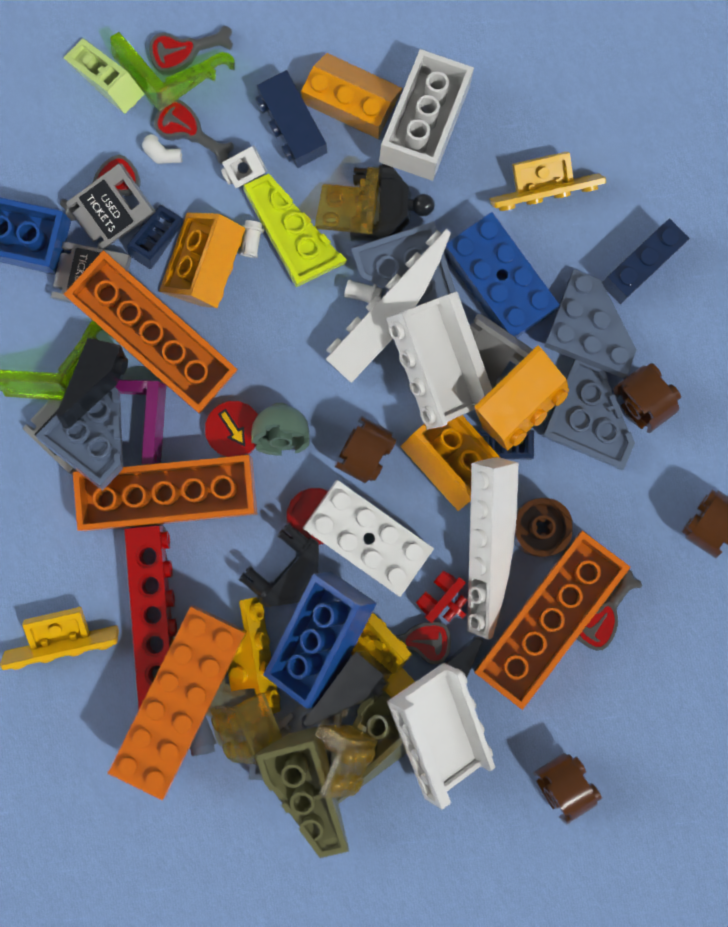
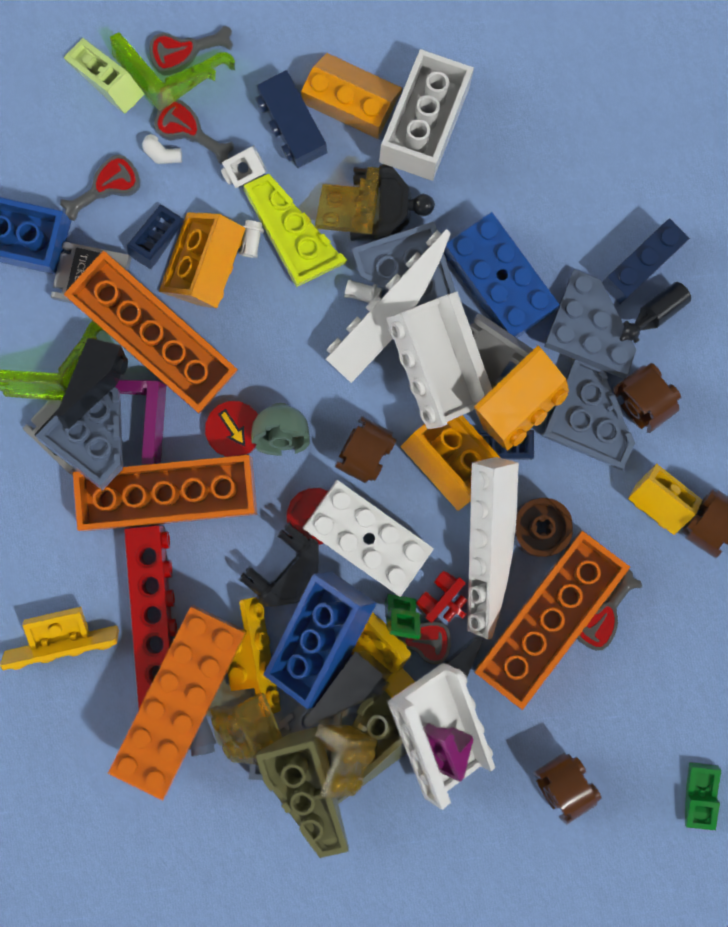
container [65,164,156,250] -> none
yellow bracket [489,151,606,211] -> none
none -> green slope [385,594,421,640]
none -> magenta slope [423,723,473,782]
none -> black wheel [619,282,691,343]
none -> yellow brick [628,463,702,535]
none -> green slope [685,762,721,831]

